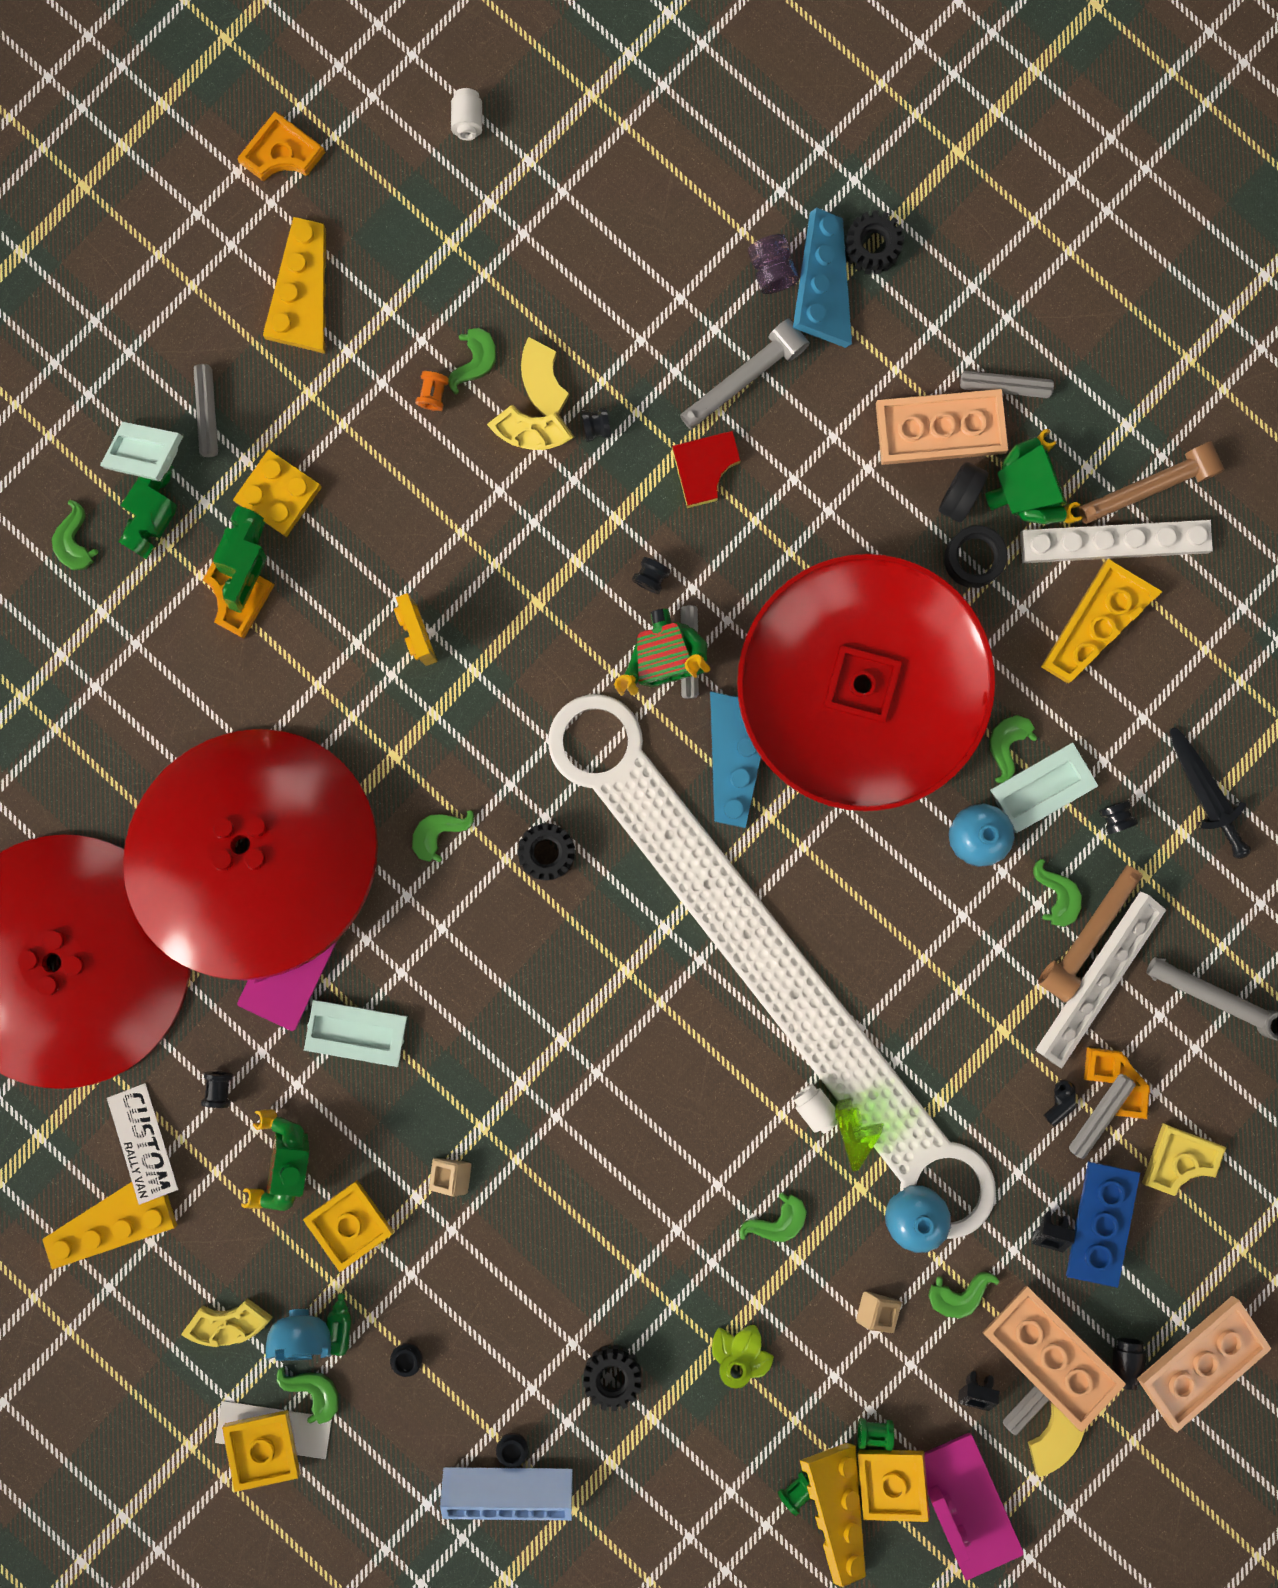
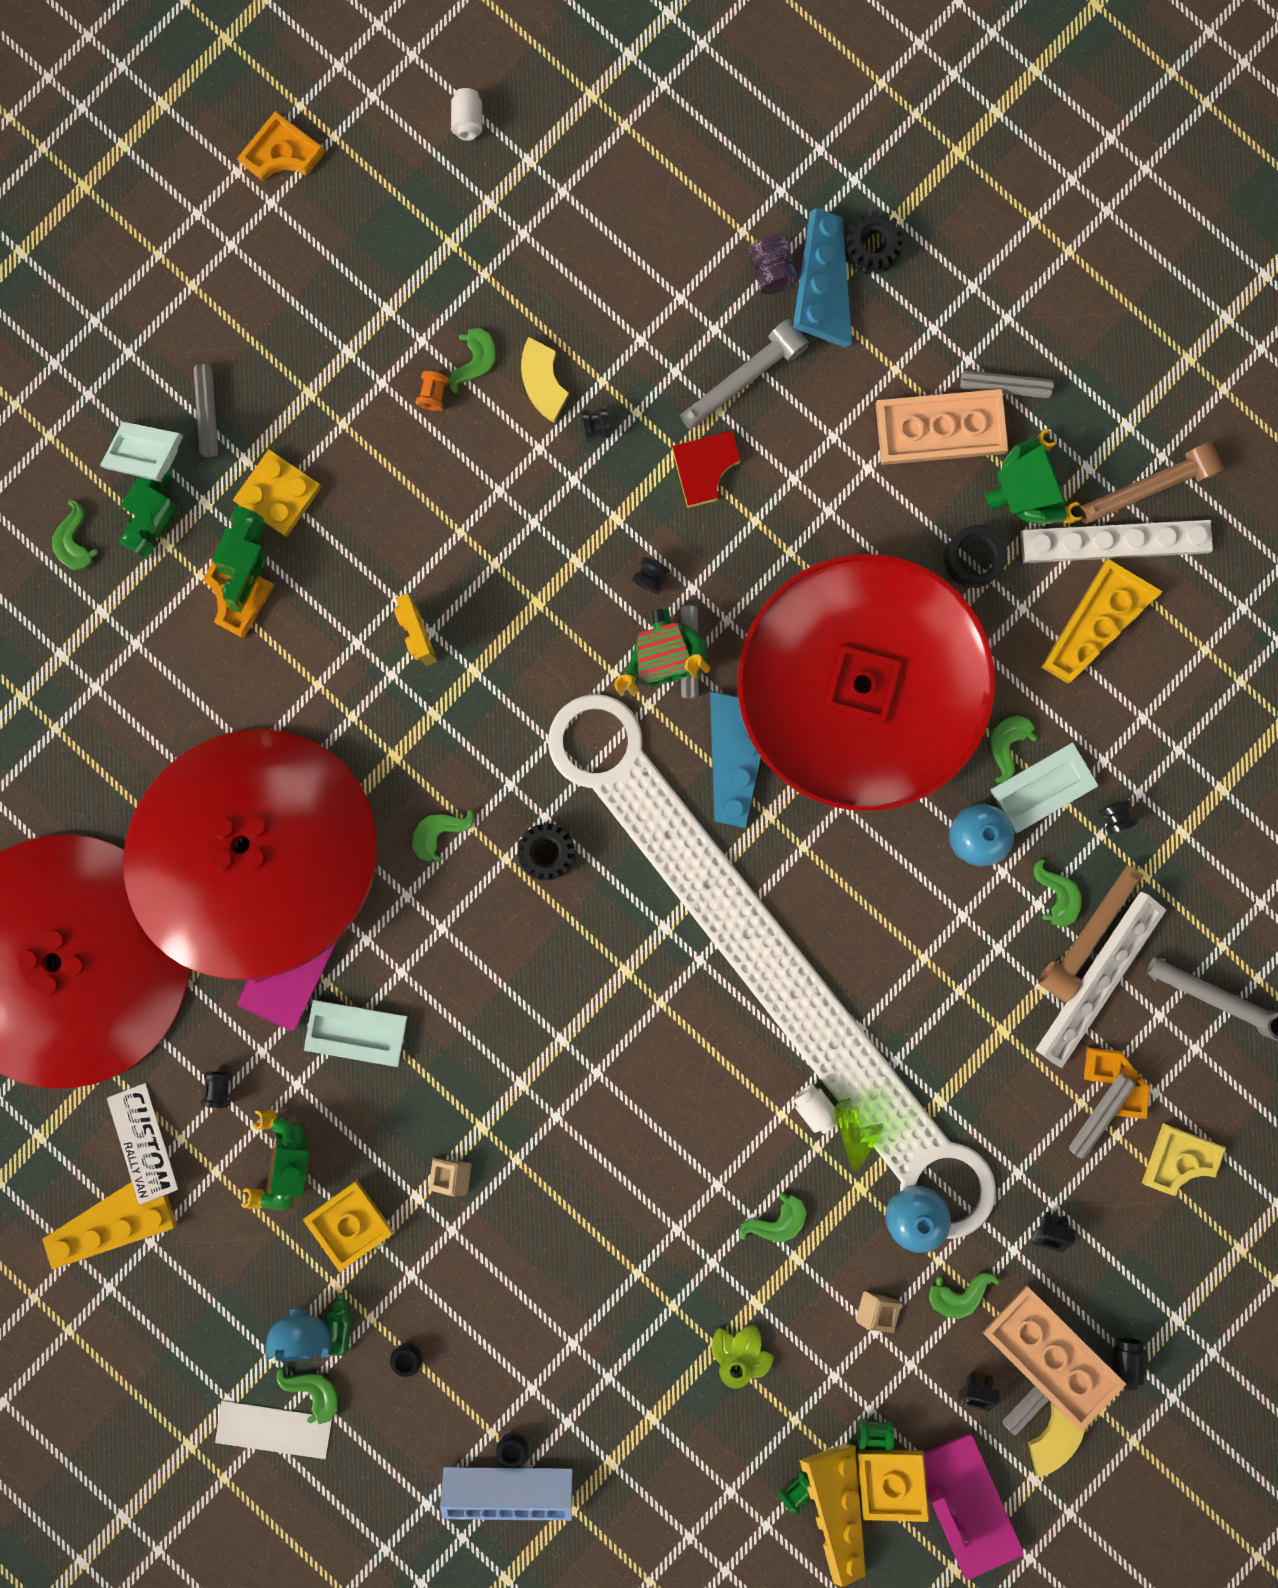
light yellow tile [181,1298,273,1347] -> none
yellow plate [222,1410,301,1492] -> none
yellow wing [263,217,326,354] -> none
light yellow tile [487,405,575,450] -> none
black tyre [583,1345,641,1412] -> none
black tyre [938,461,989,523] -> none
black arm [1043,1080,1076,1127] -> none
blue brick [1066,1161,1140,1288] -> none
light nougat plate [1137,1296,1271,1432] -> none
black sword [1169,728,1251,859] -> none

